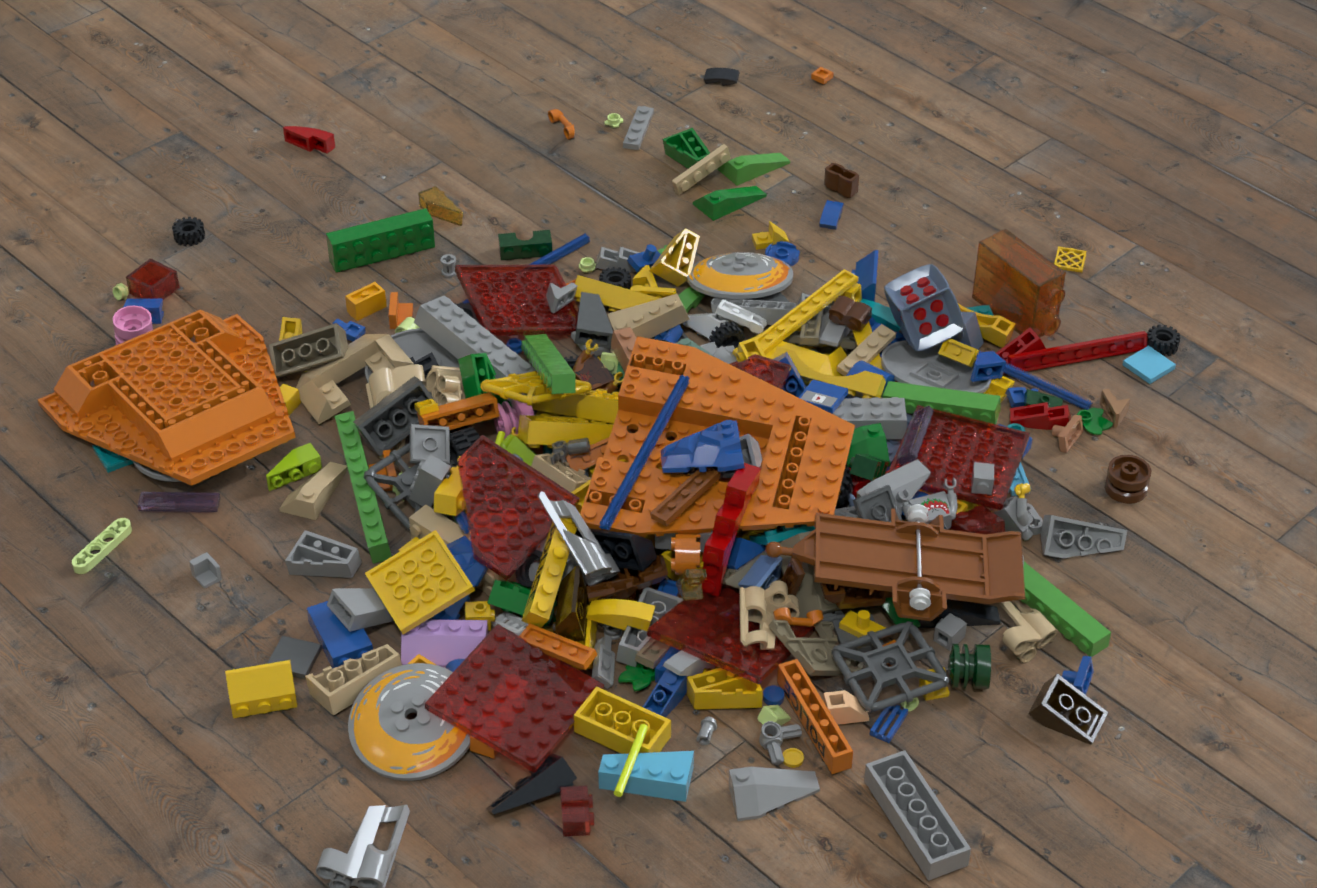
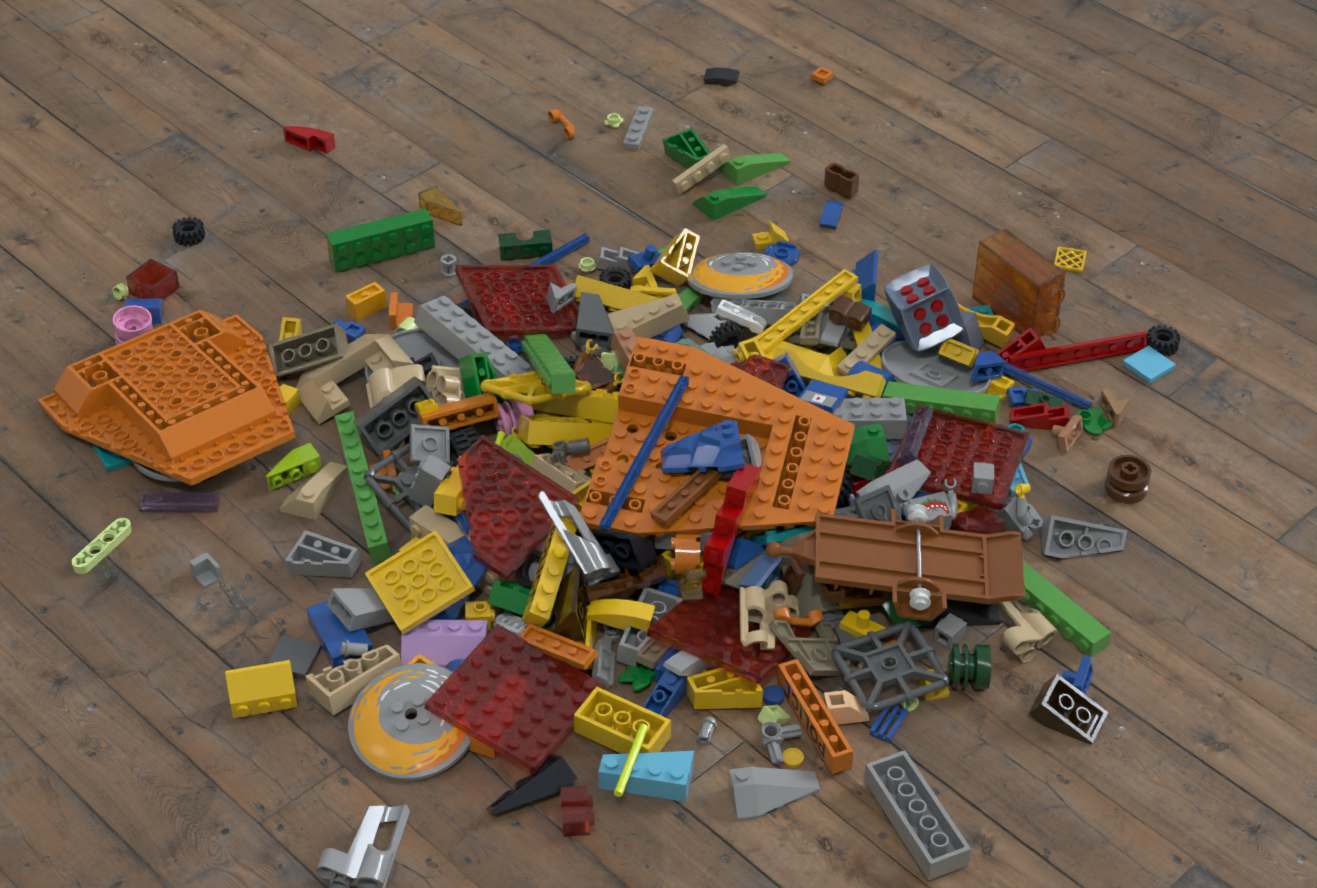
none -> light grey pin [340,640,368,657]

